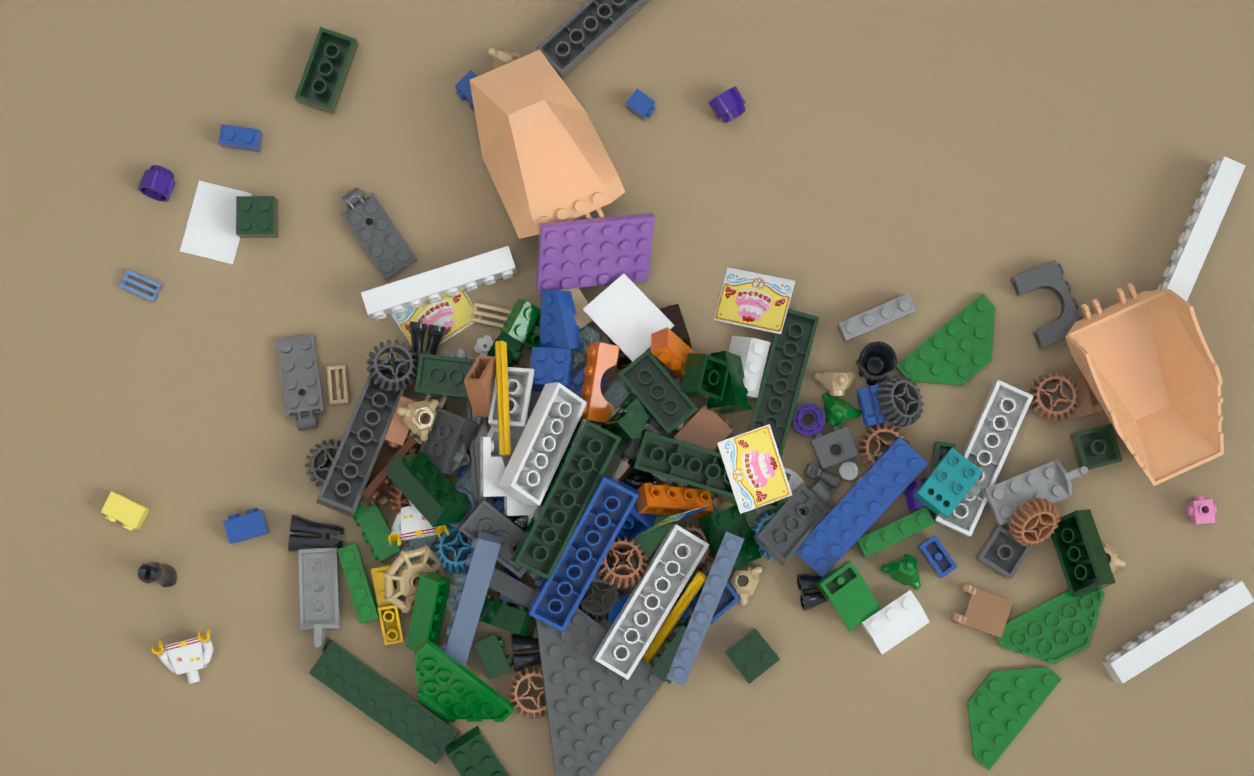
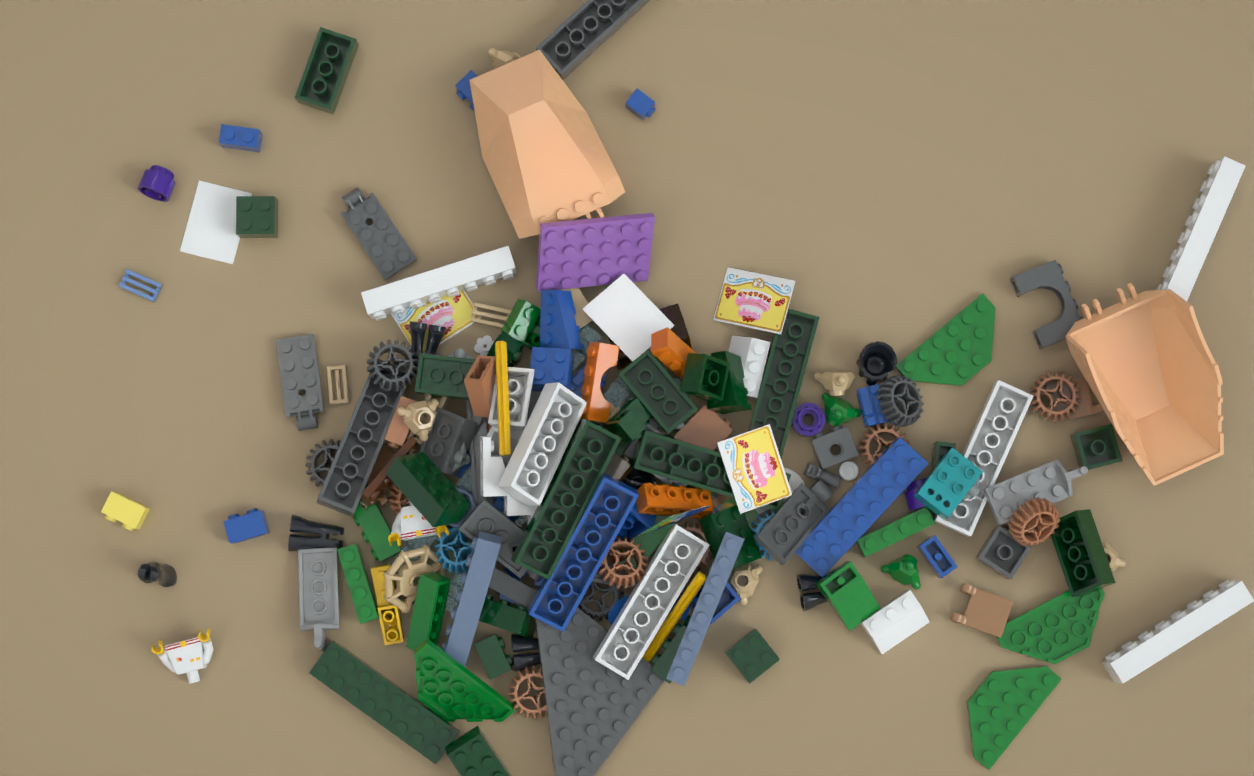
dark purple piece [708,86,746,123] -> none
light grey brick [837,293,917,343] -> none
bright pink brick [1187,496,1217,525] -> none

